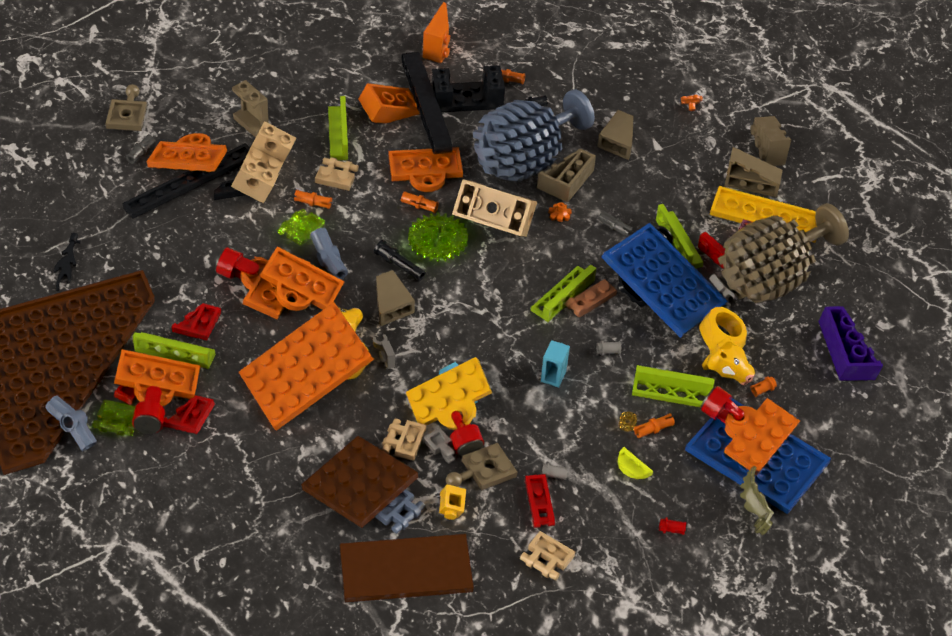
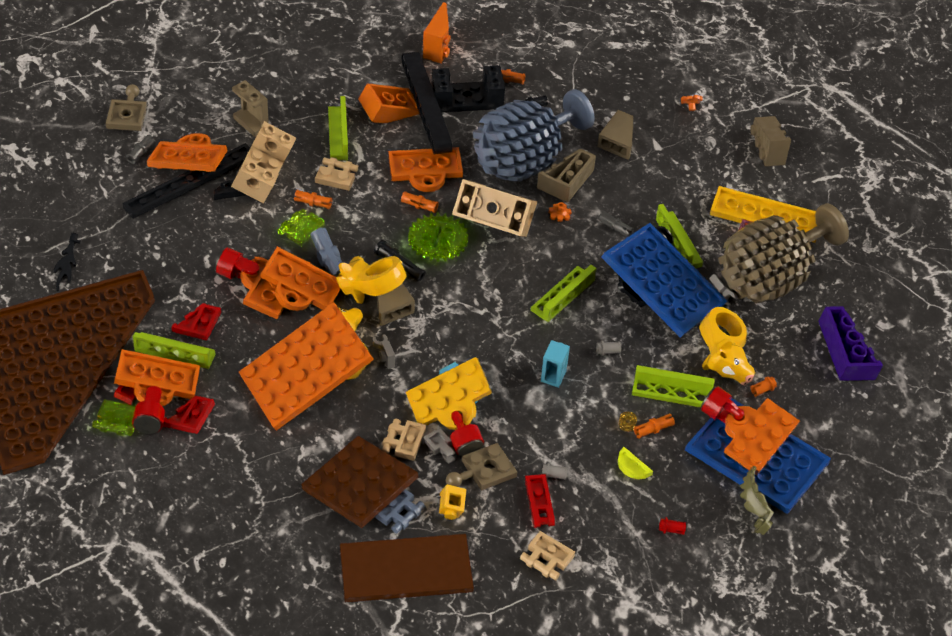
sand blue piece [45,396,97,451] -> none
nougat plate [565,279,617,317] -> none
red plate [698,231,725,269] -> none
dark tan wedge [724,147,783,197] -> none
none -> yellow animal [336,256,407,304]

